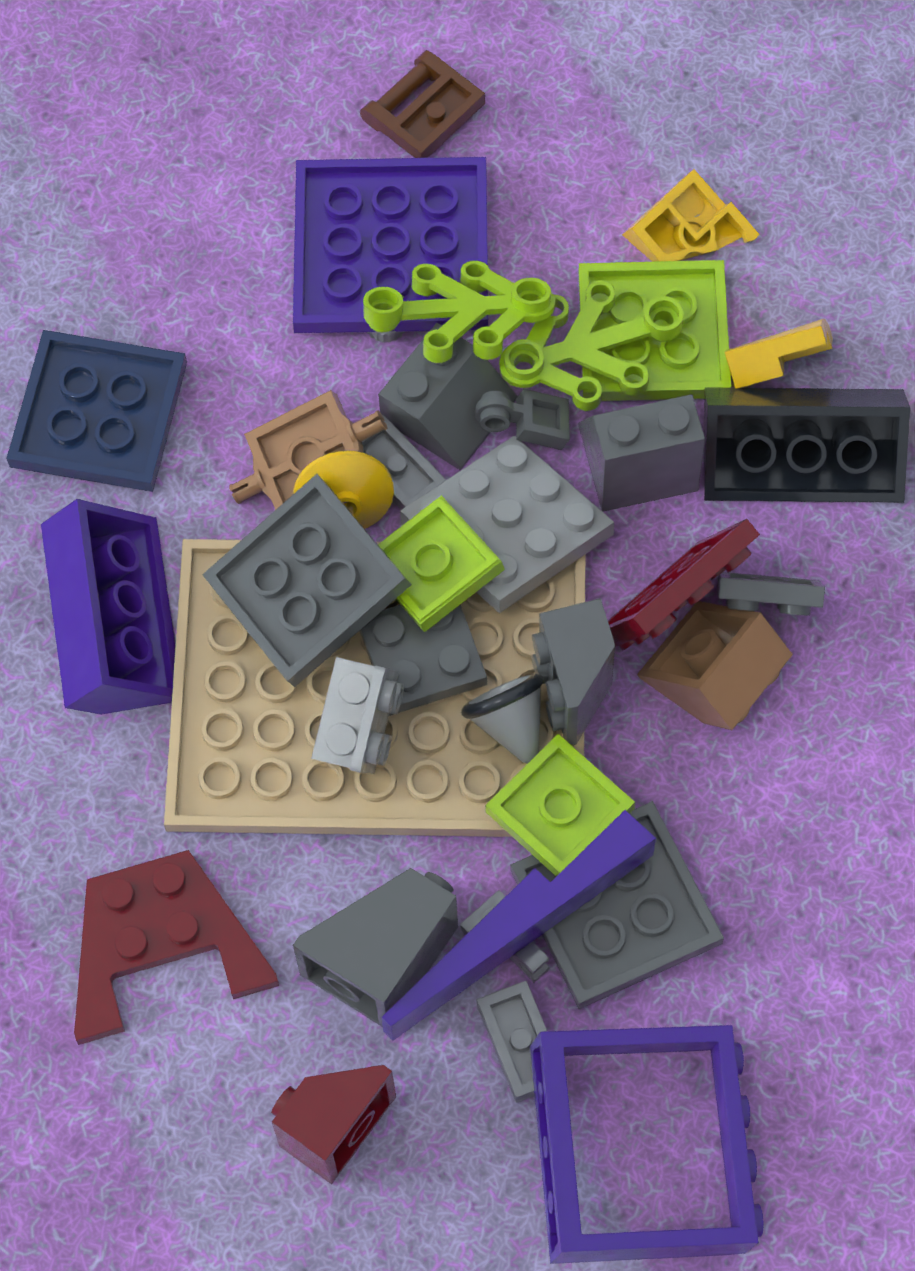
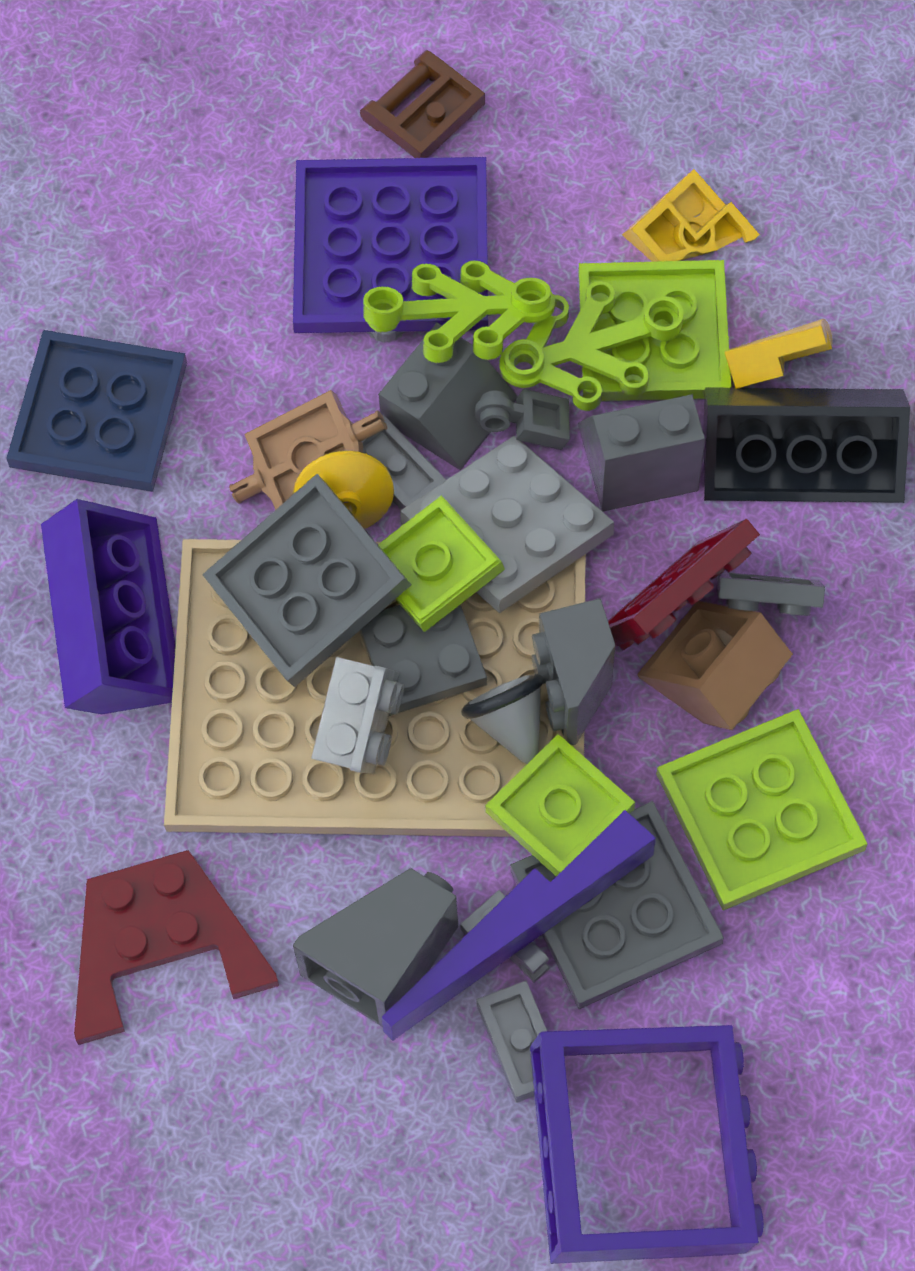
dark red slope [271,1065,396,1184] -> none
none -> lime plate [656,709,868,911]

